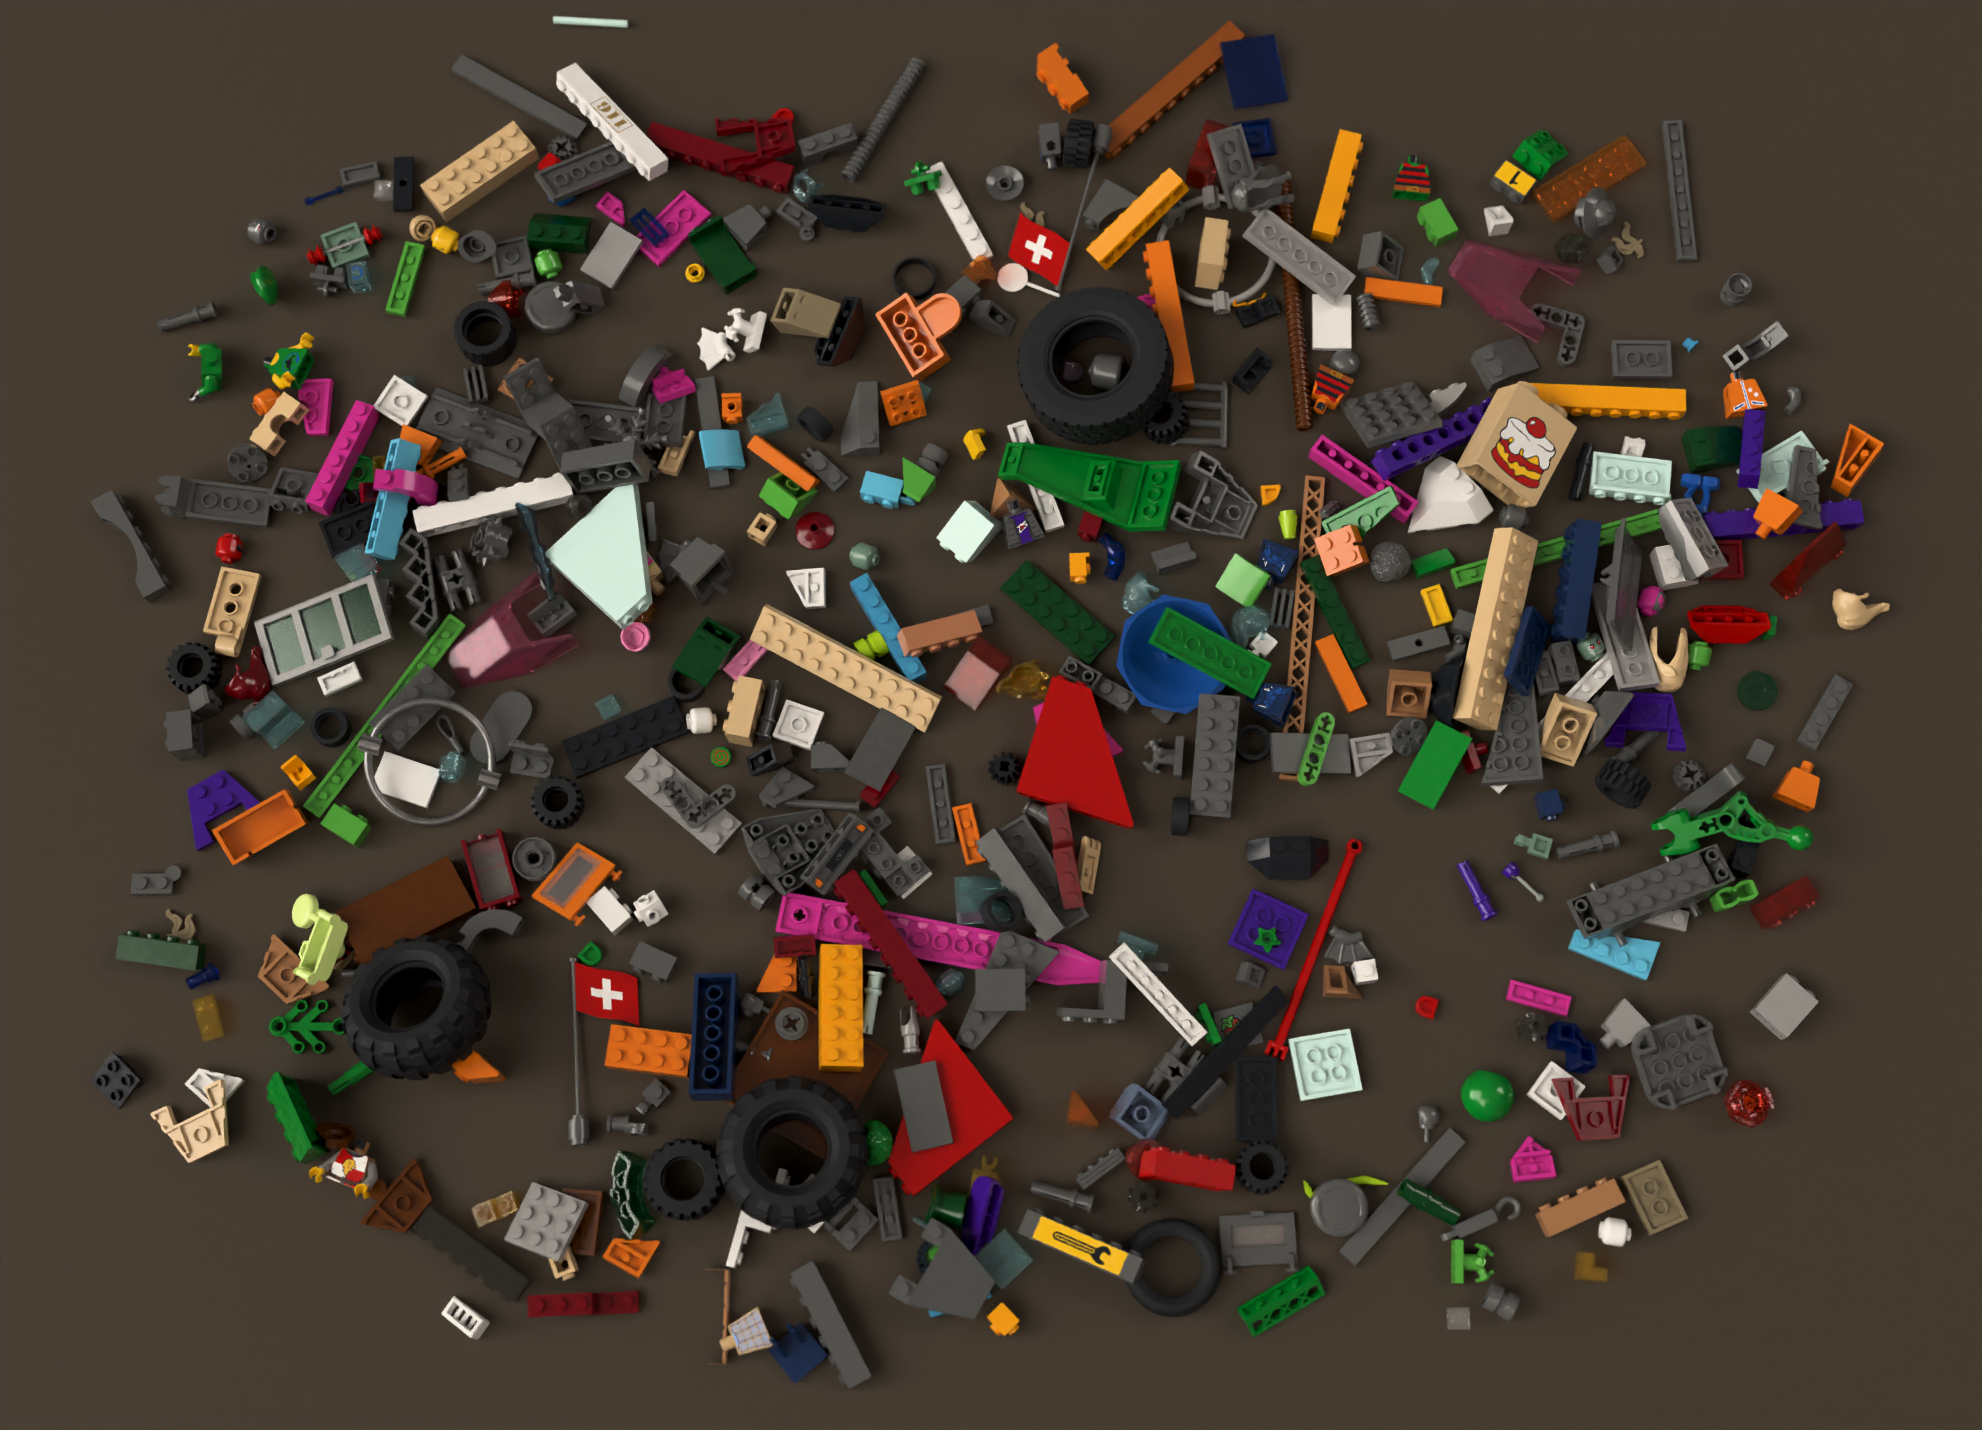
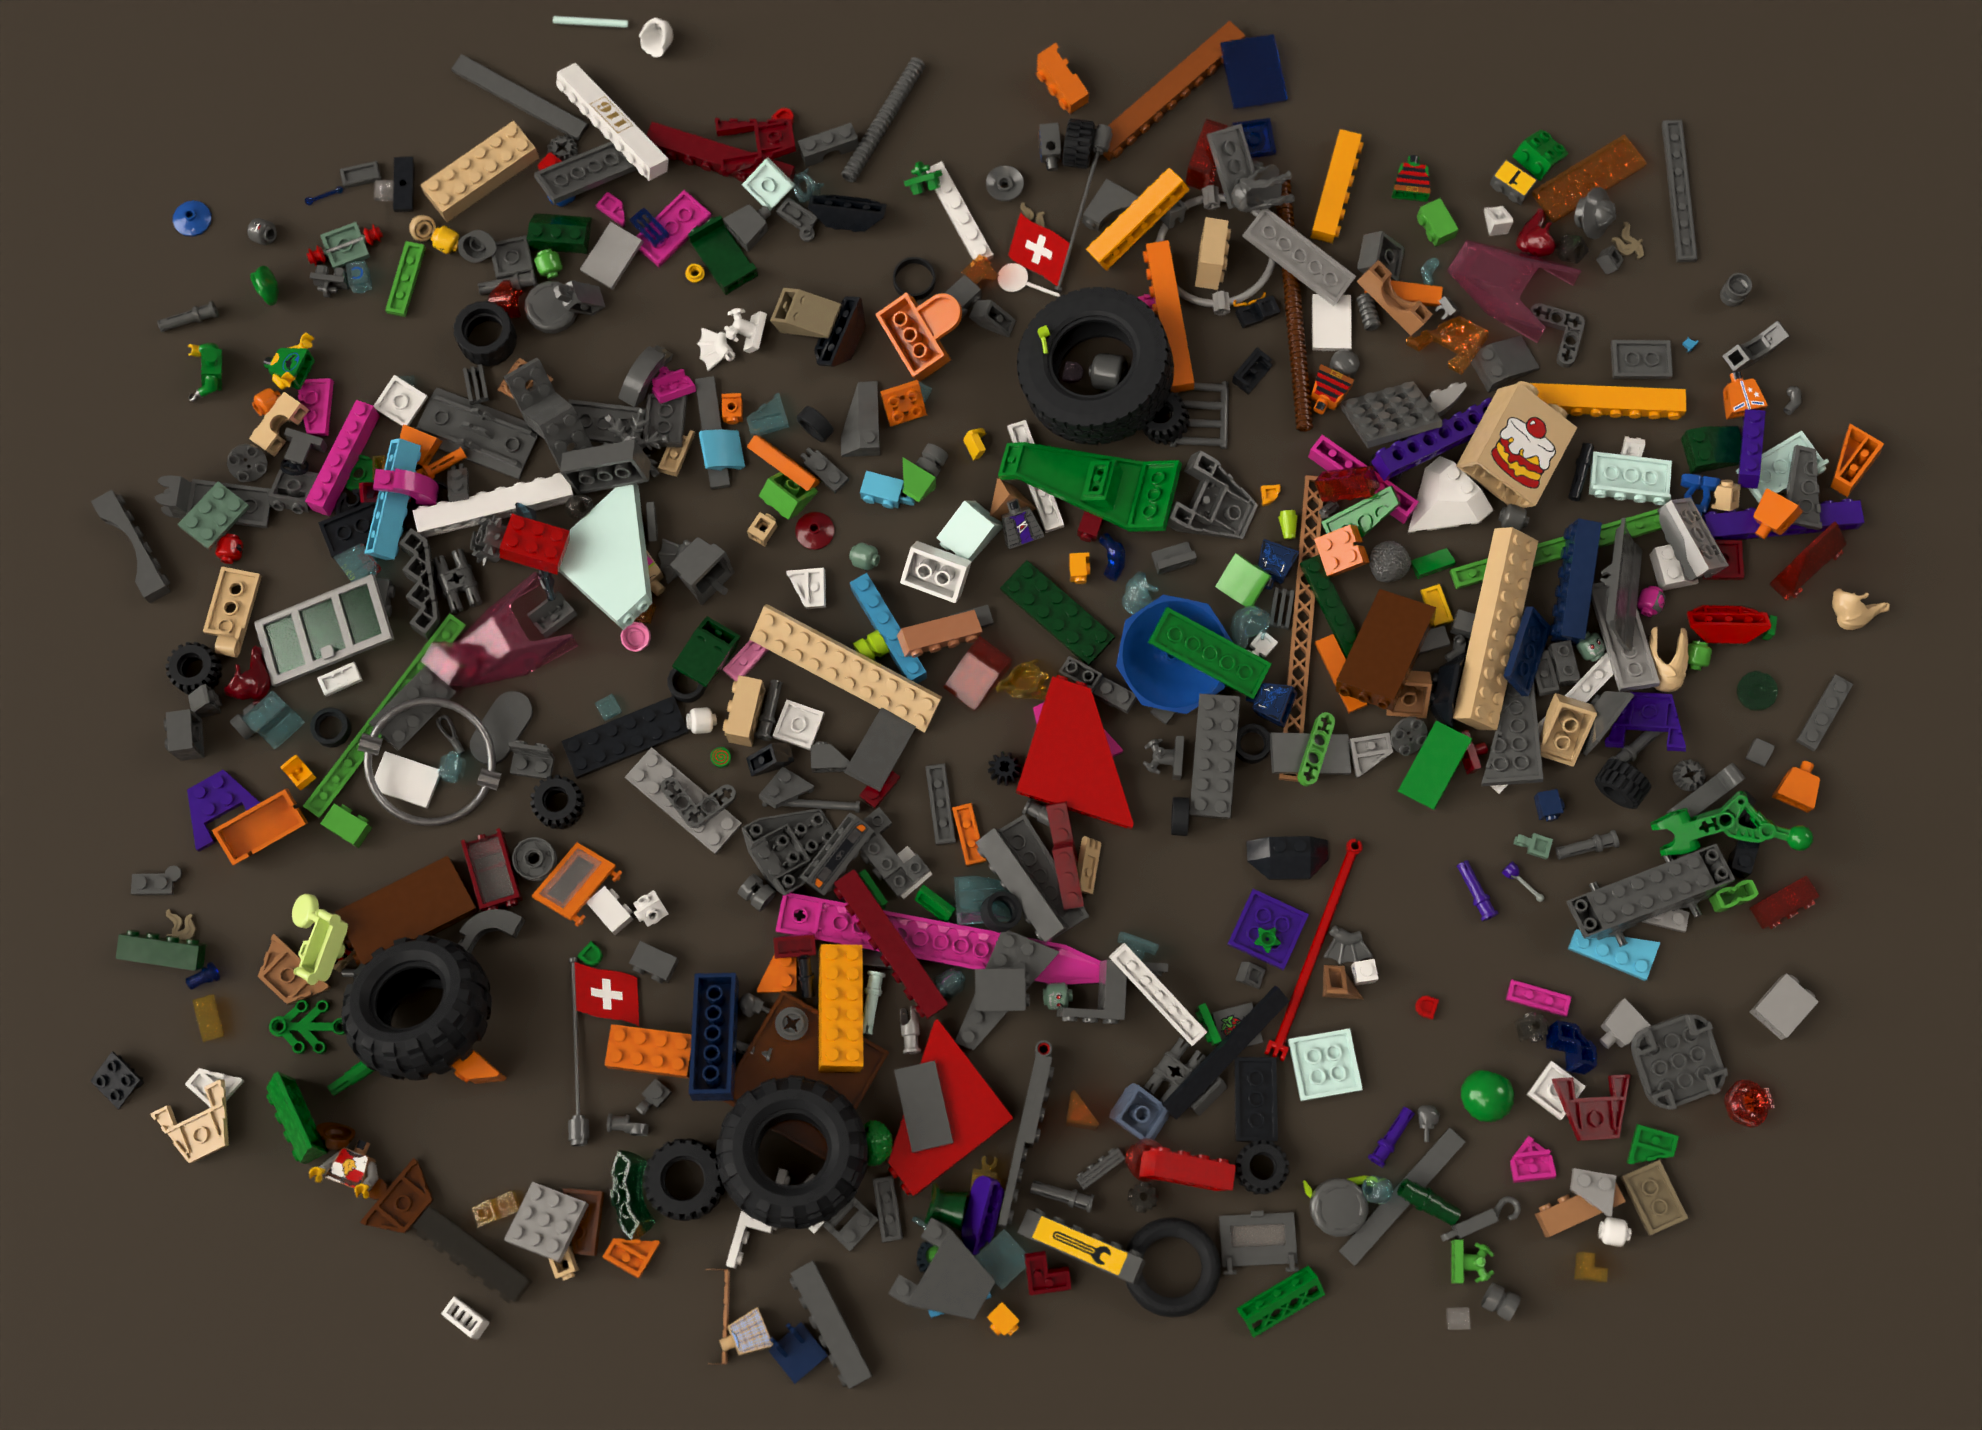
dark red bracket [528,1291,639,1318] -> none
none -> blue dish [173,201,212,237]
none -> sand green plate [178,481,250,551]
none -> dark grey piece [280,428,328,476]
none -> brick [421,641,483,686]
none -> red brick [499,514,570,575]
none -> white hair [639,18,673,57]
none -> light aqua tile [742,157,795,211]
none -> white brick [900,541,972,603]
none -> green tile [914,884,956,922]
none -> dark grey hinge [998,1040,1055,1228]
none -> dark red plate [1024,1251,1071,1295]
none -> lime hand [1038,325,1051,354]
none -> sand green head [1043,982,1073,1010]
none -> clear red brick [1314,466,1380,502]
none -> reddish brown brick [1336,589,1436,711]
none -> medium nougat arch [1357,260,1433,335]
none -> clear light blue head [1362,1175,1393,1204]
none -> dark purple pin [1368,1107,1415,1168]
none -> clear orange wing [1406,316,1489,375]
none -> tile [1435,296,1461,320]
none -> dark red piece [1516,208,1555,257]
none -> light grey wing [1570,1168,1616,1217]
none -> green wing [1626,1124,1679,1164]
none -> tan brick [1712,480,1741,511]

